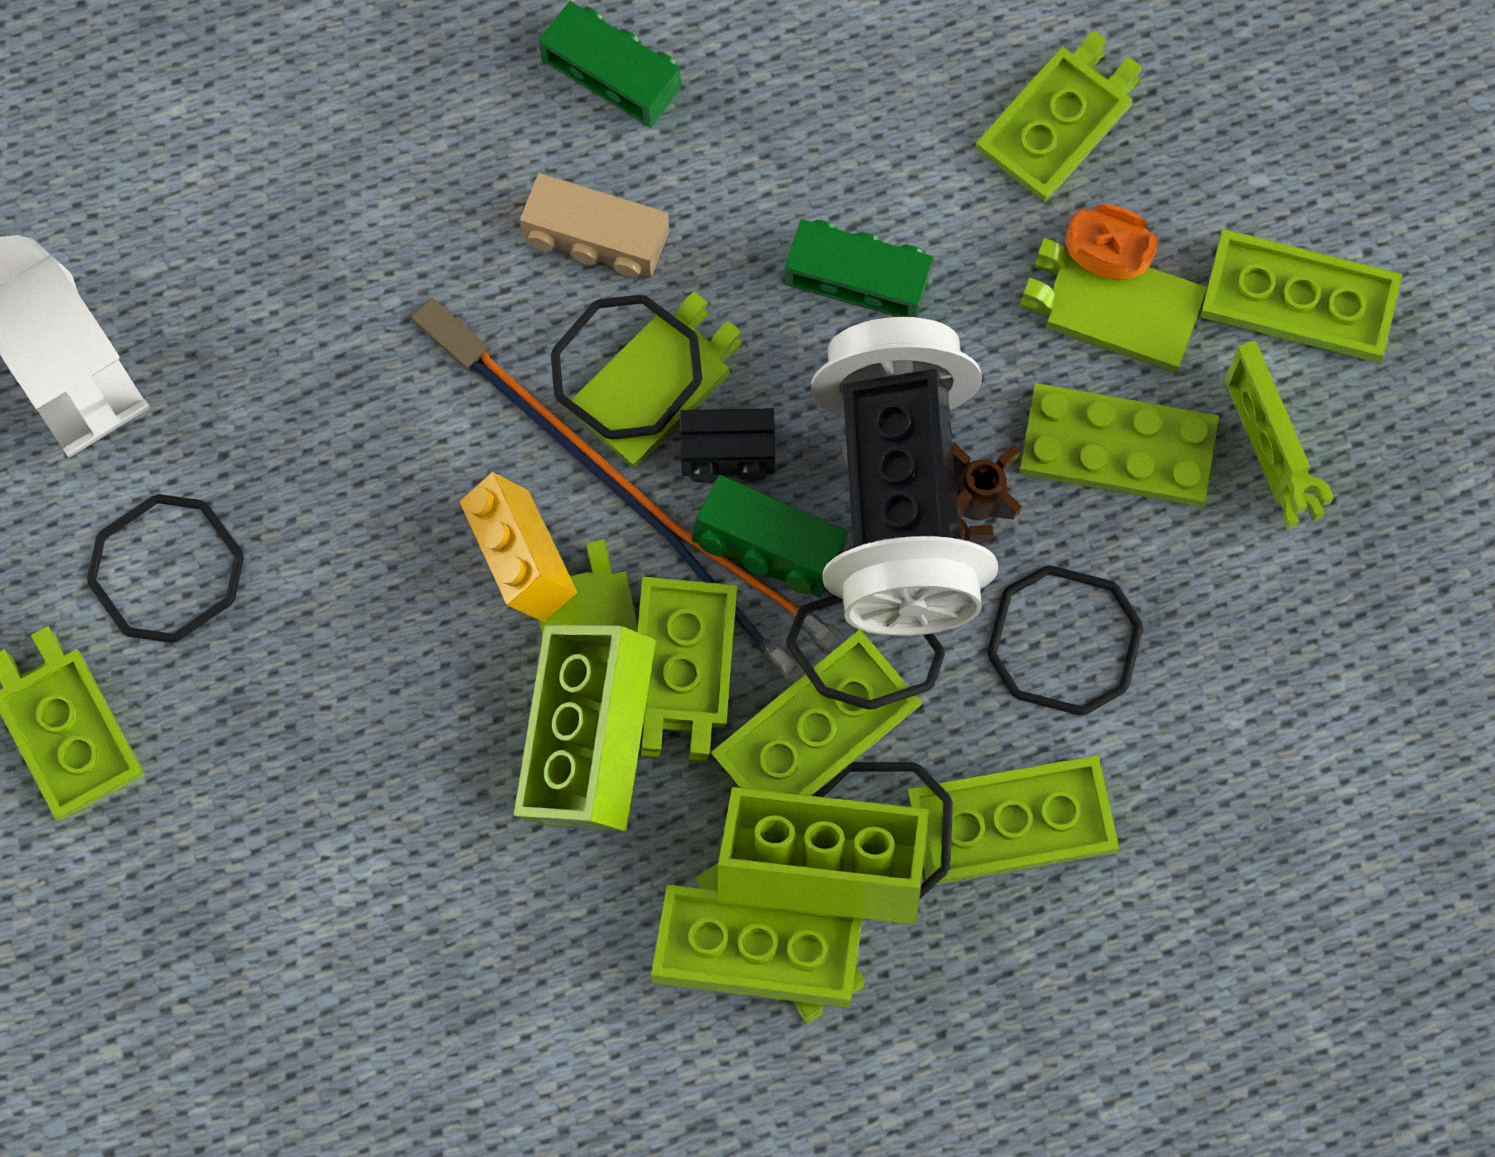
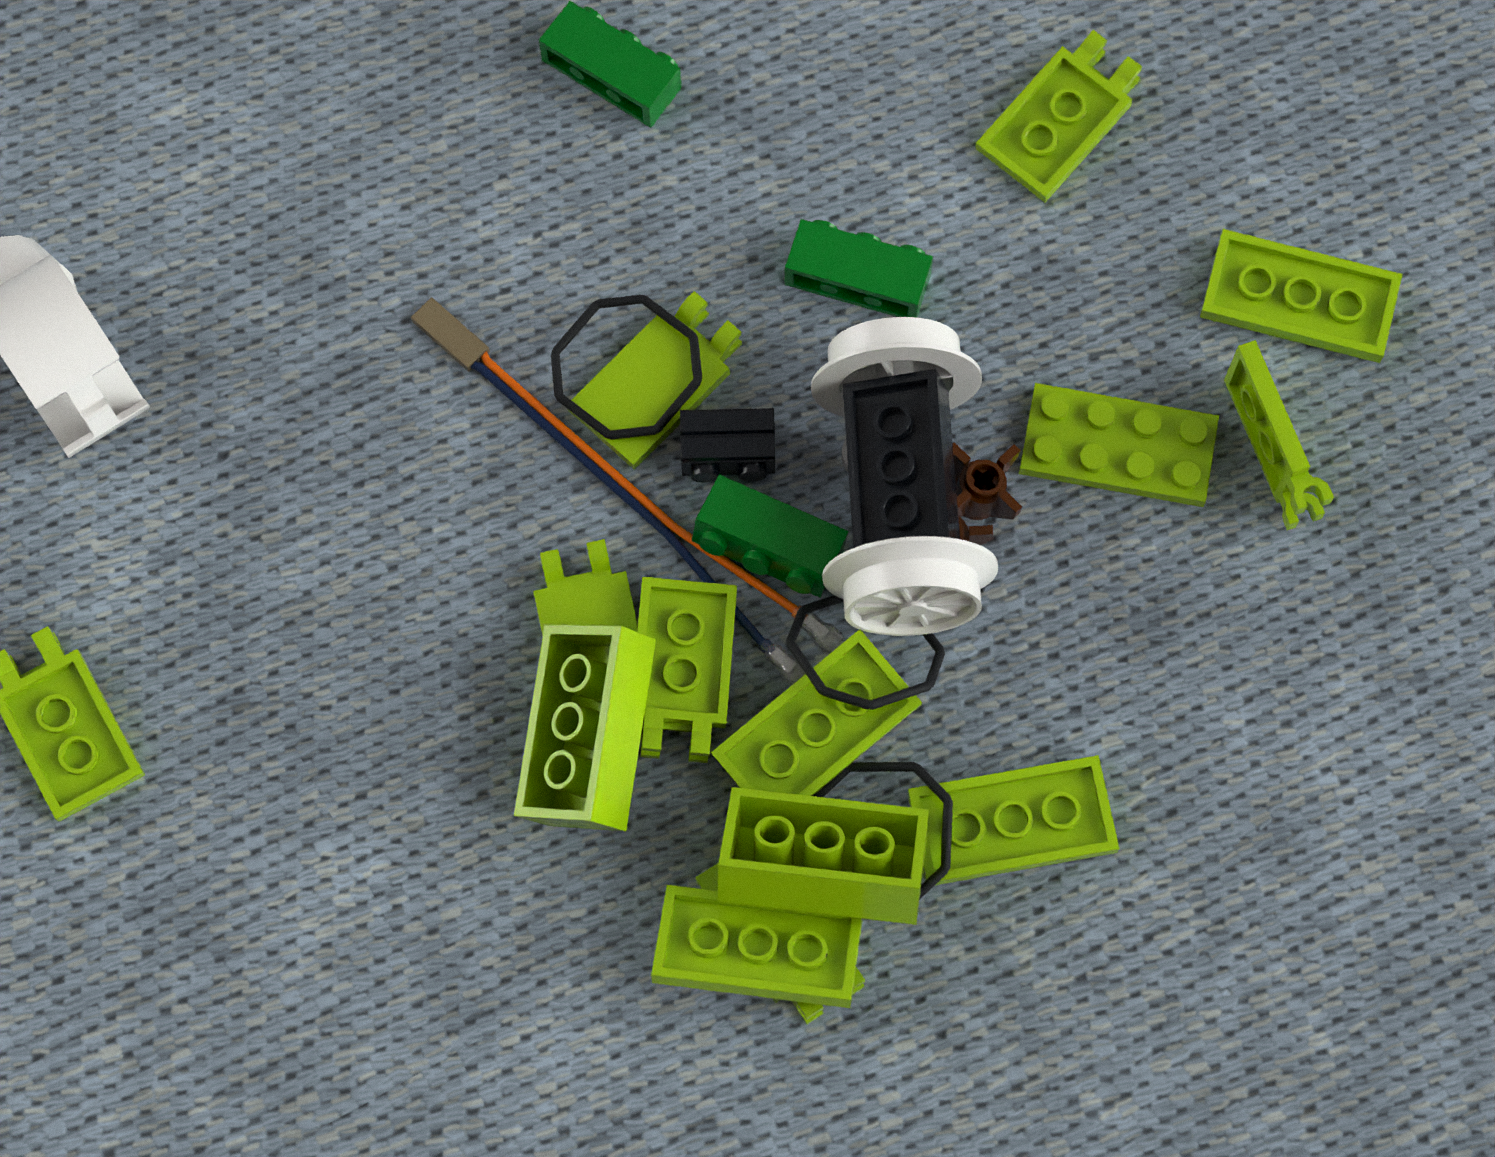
black piece [87,494,244,643] -> none
yellow brick [460,472,577,622] -> none
tan brick [520,173,669,278] -> none
black piece [988,565,1143,716] -> none
lime tile [1020,238,1207,373] -> none
orange tile [1065,204,1158,280] -> none

